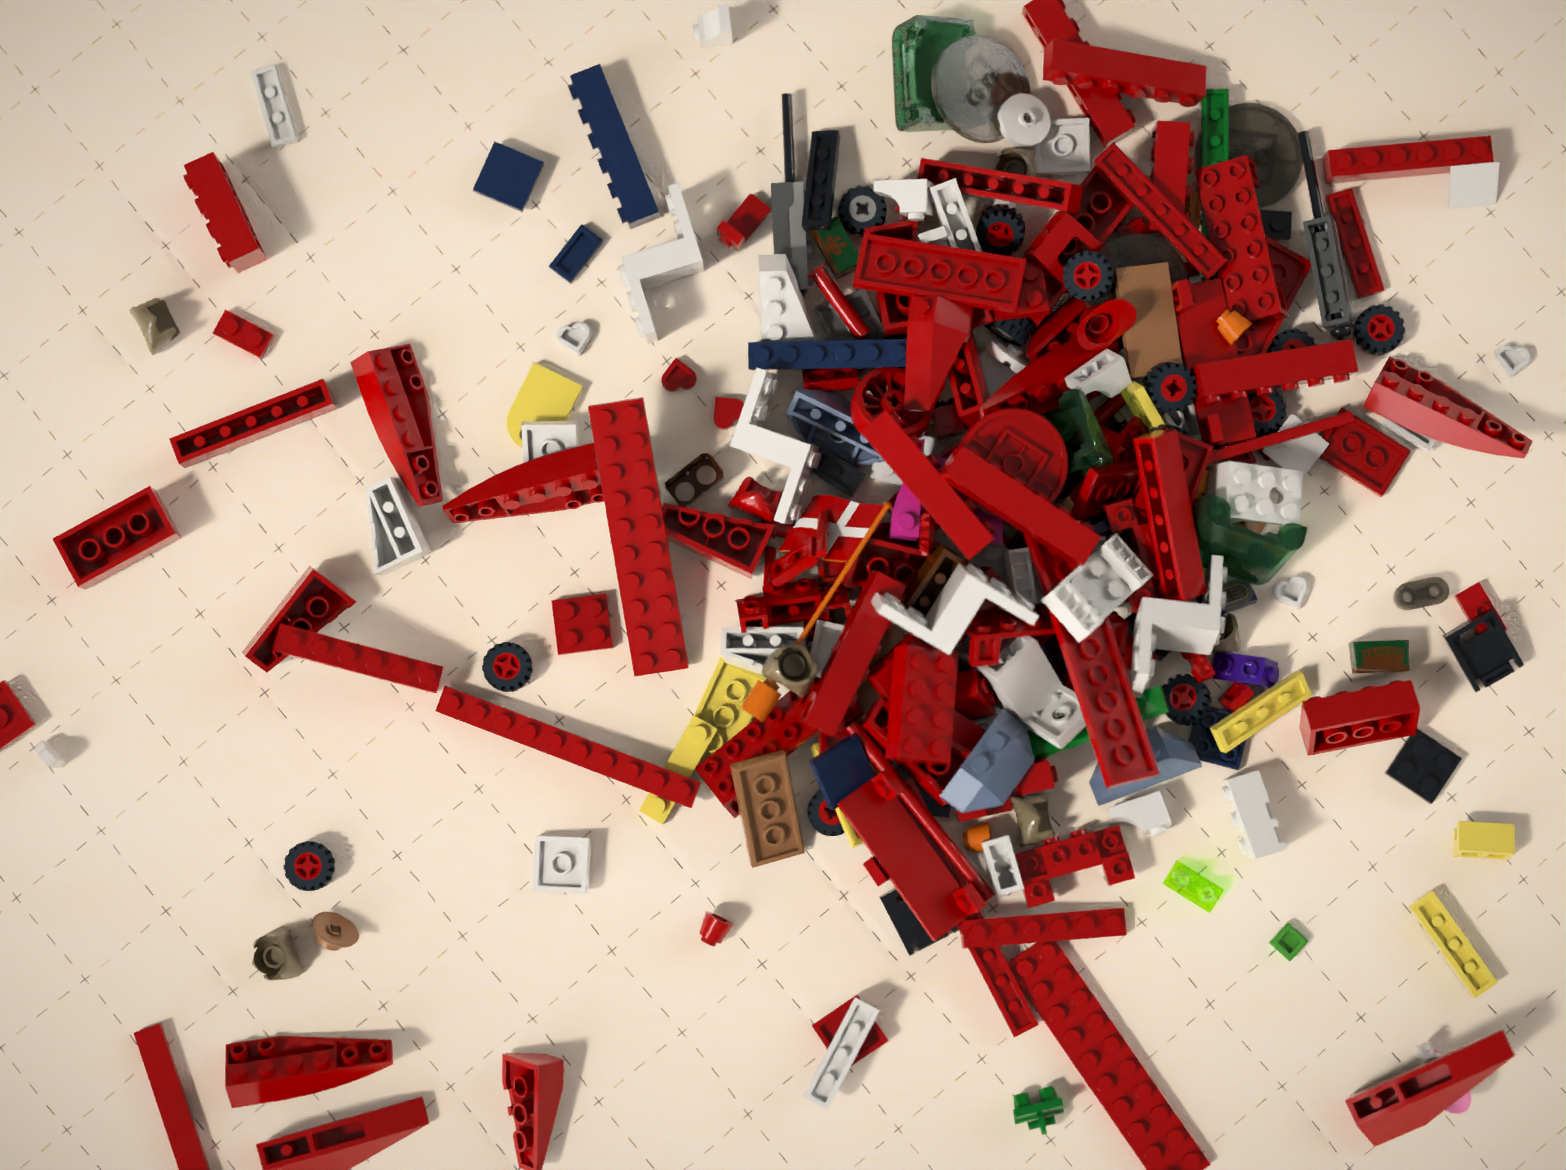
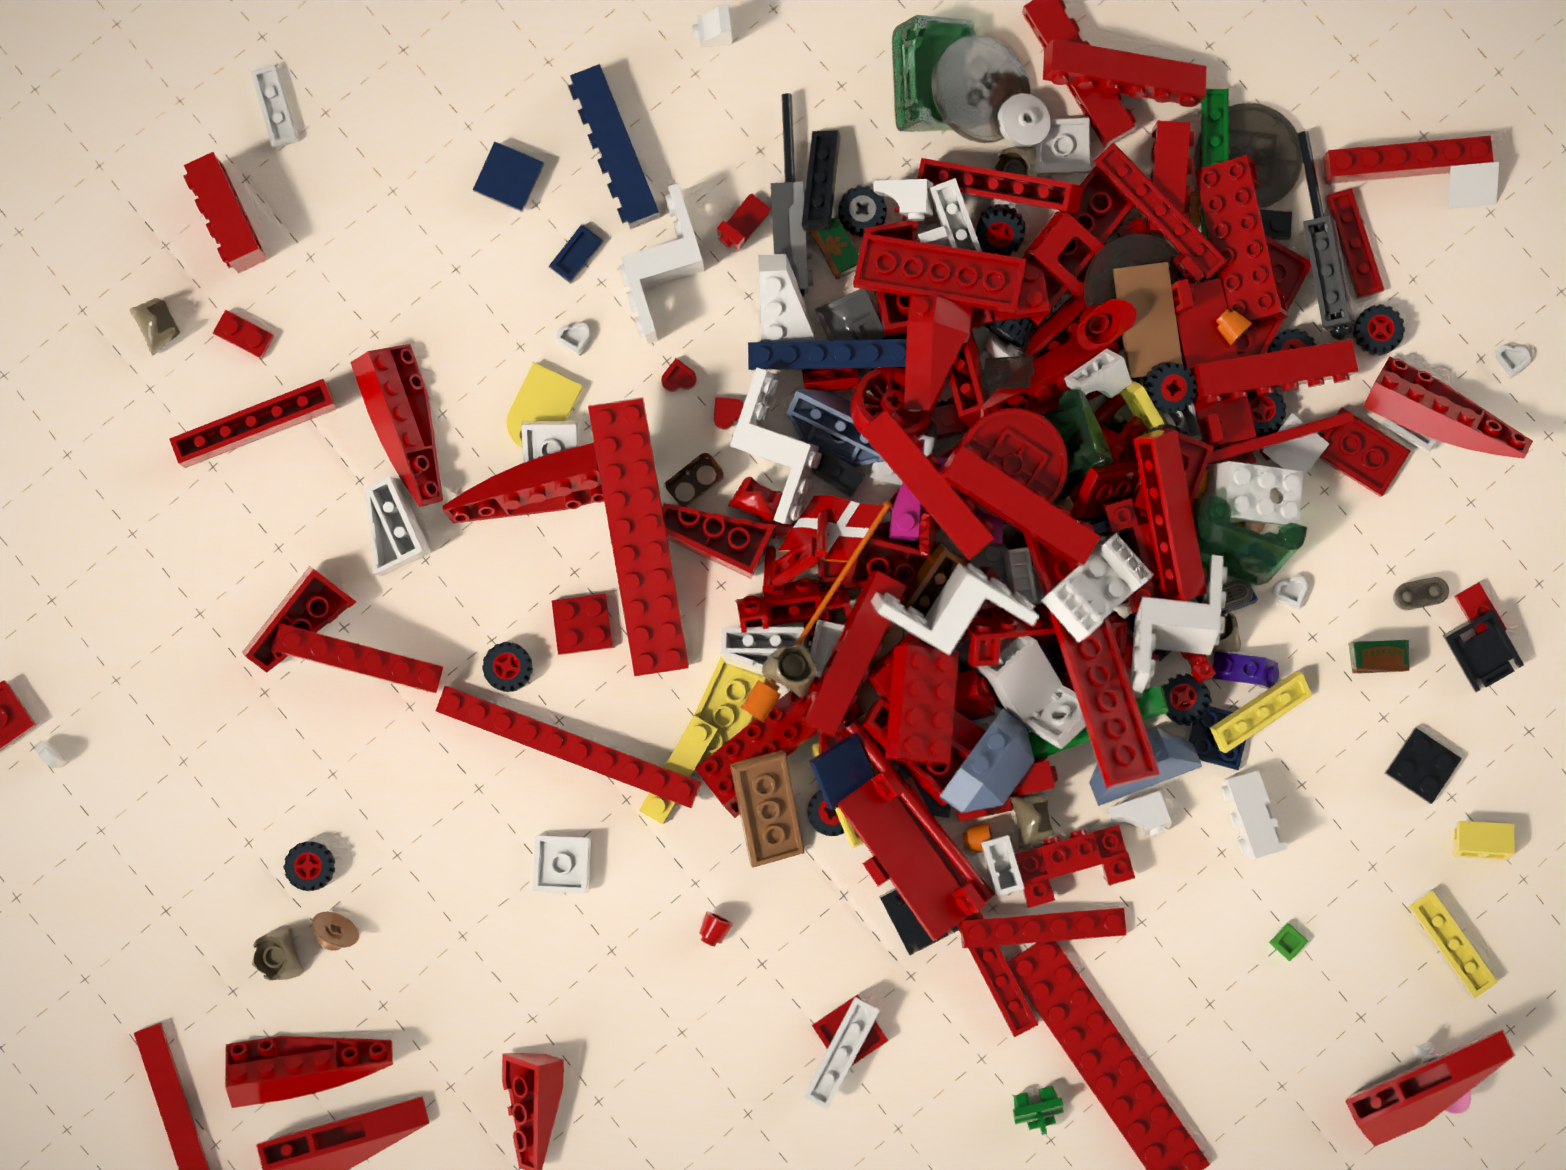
red brick [52,486,182,590] -> none
red pin [807,263,871,340] -> none
black wheel [1063,251,1114,302] -> none
clear neon green tile [1162,860,1224,913] -> none
red plate [1218,682,1255,712] -> none
red brick [1299,680,1421,756] -> none
none -> clear smoke piece [981,355,1035,390]
none -> red tile [1170,255,1204,282]

